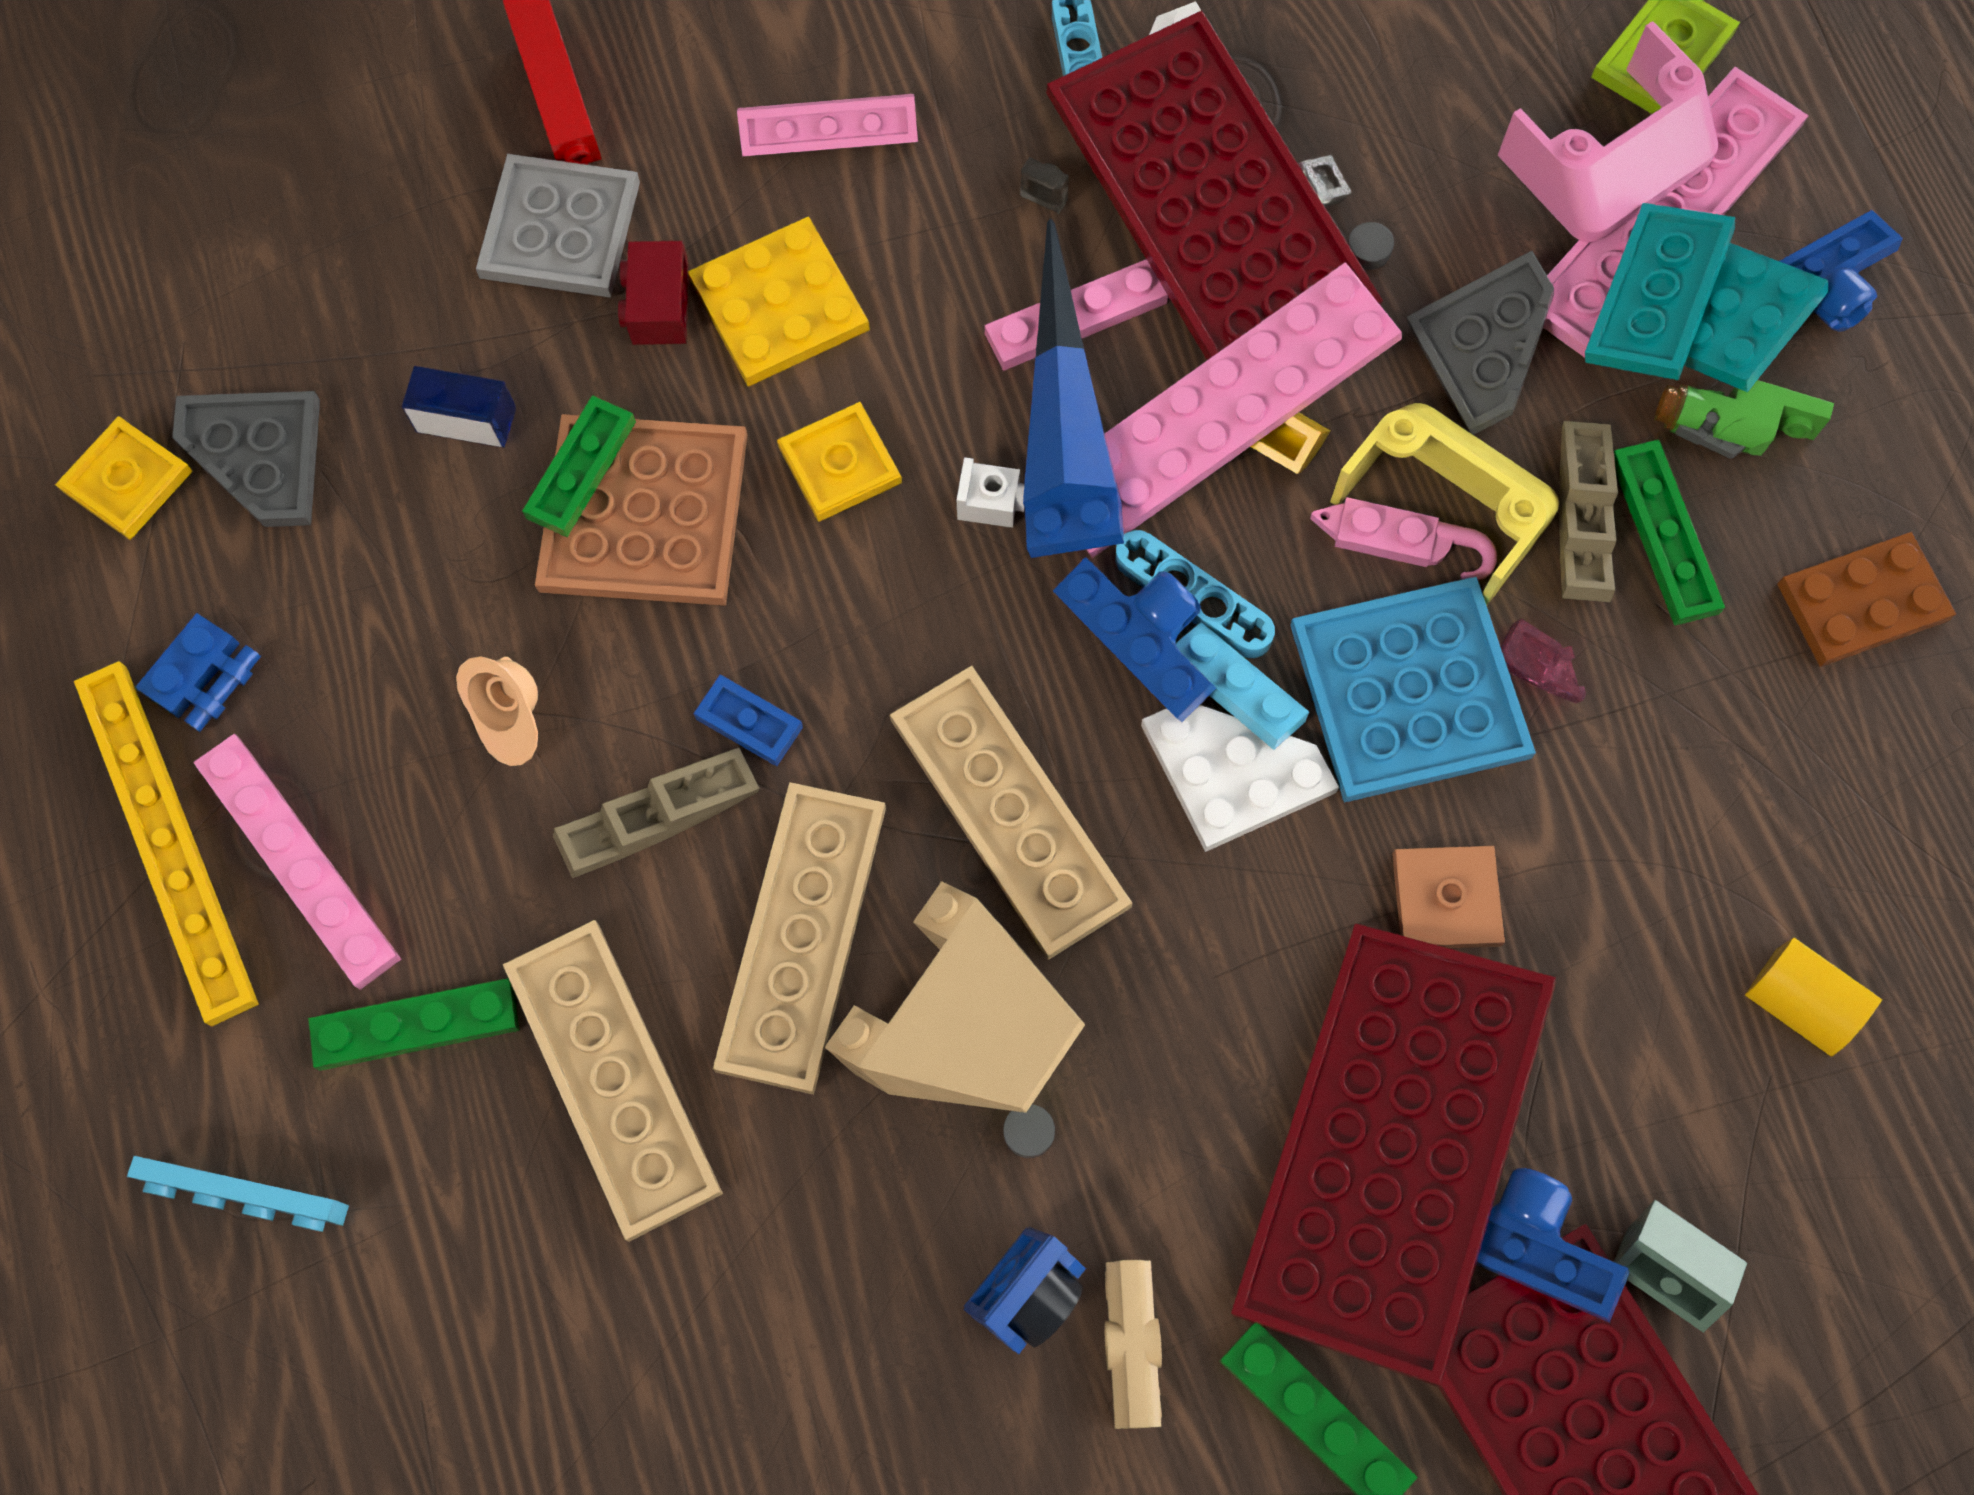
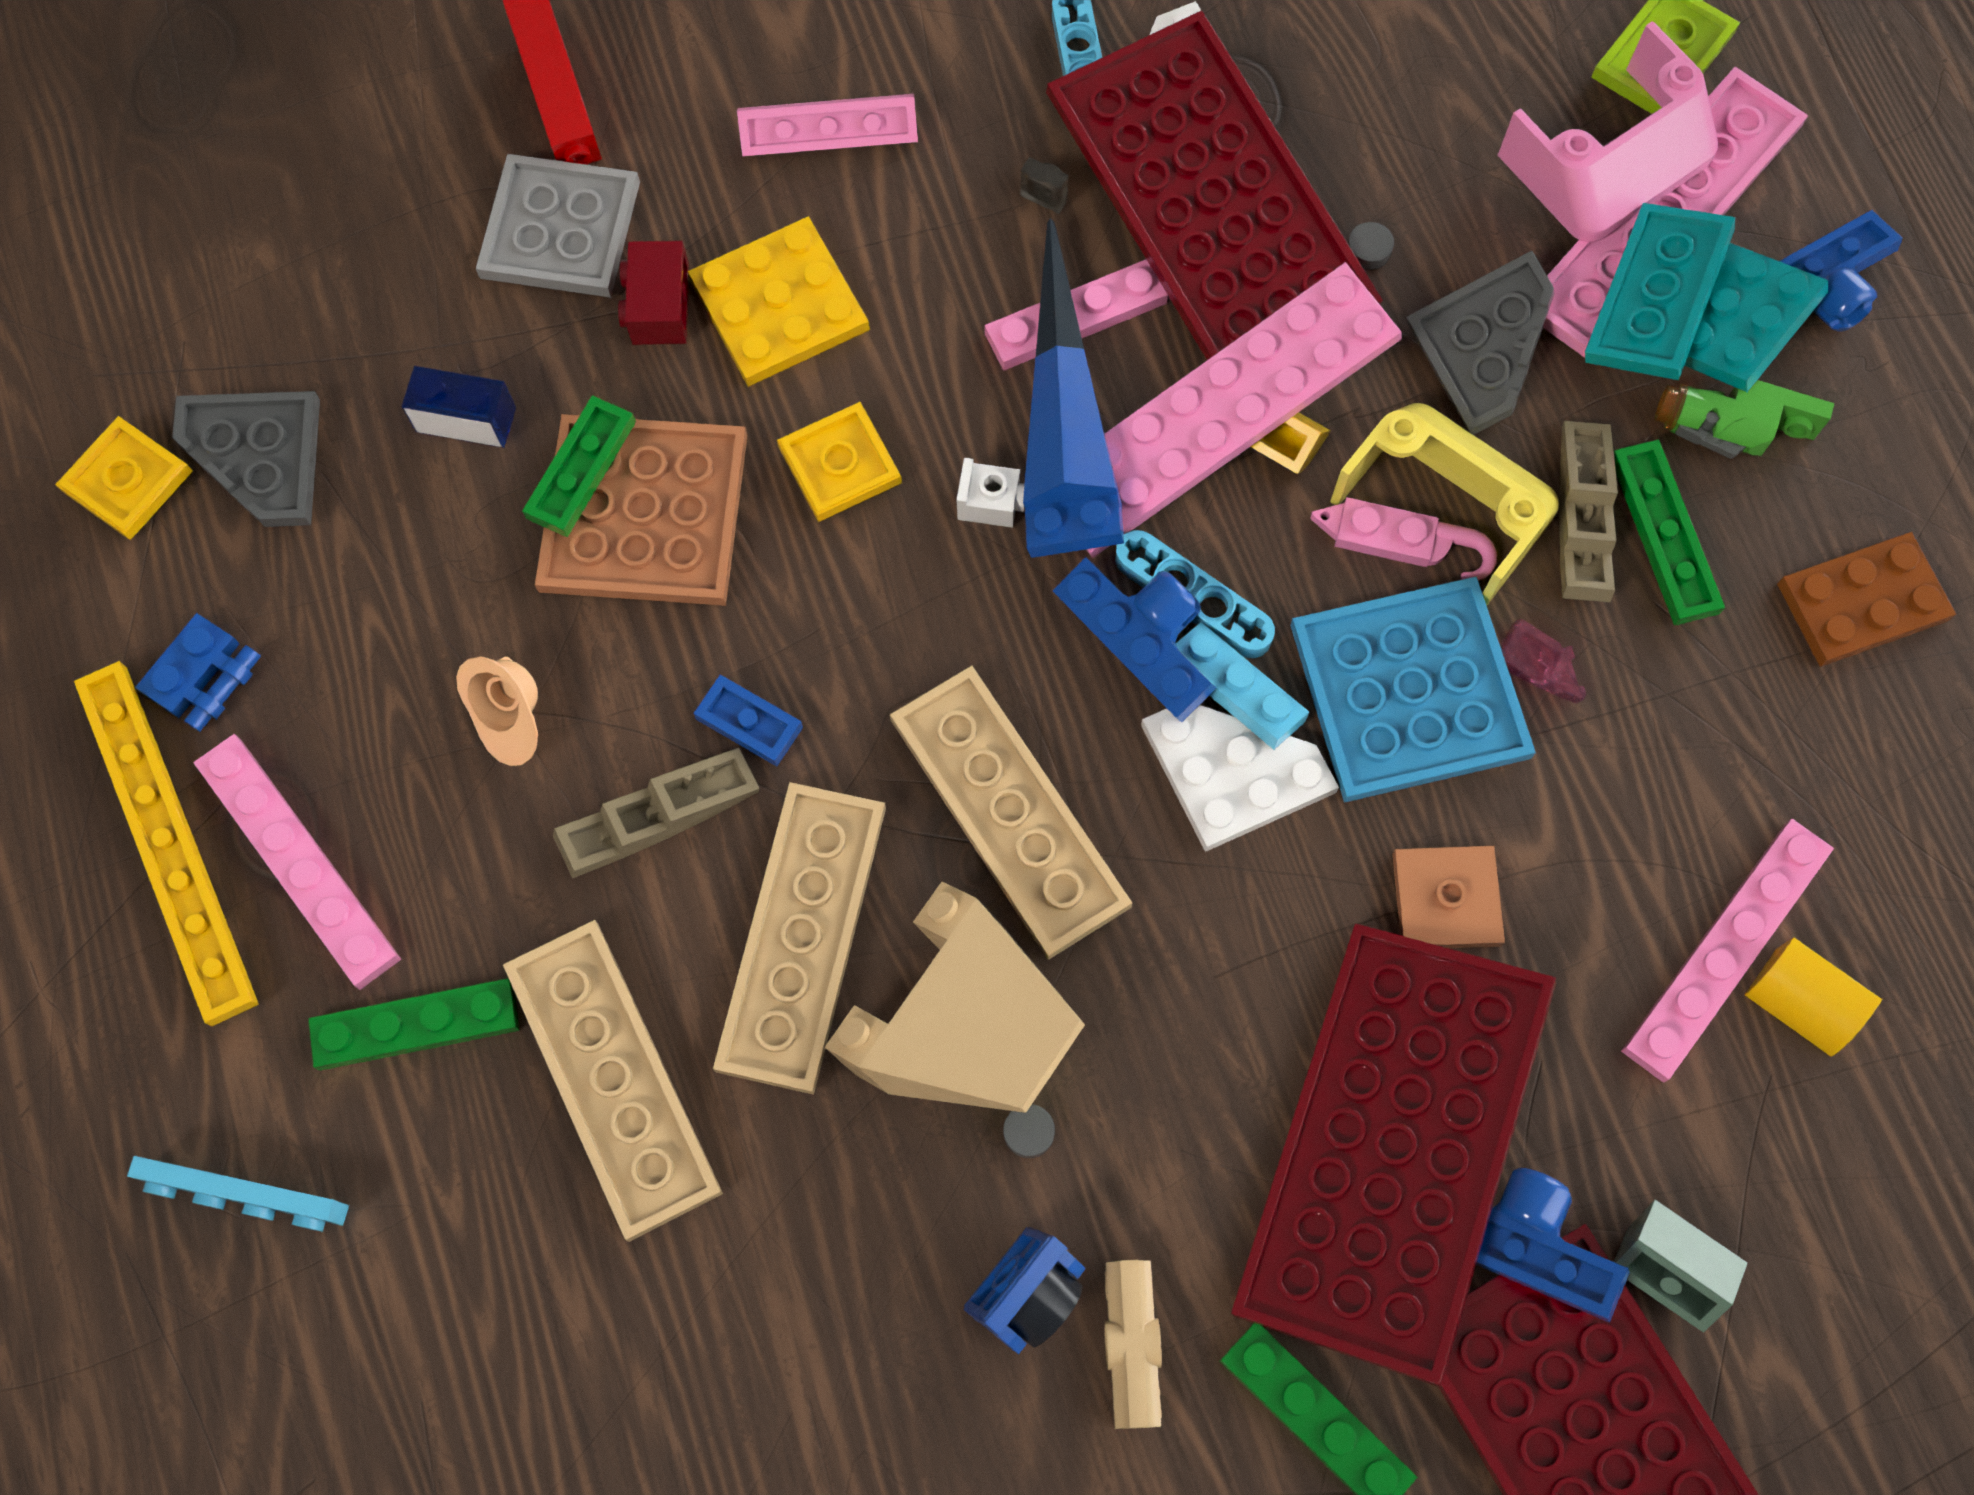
clear smoke plate [1298,155,1352,207] -> none
none -> bright pink plate [1621,819,1834,1083]

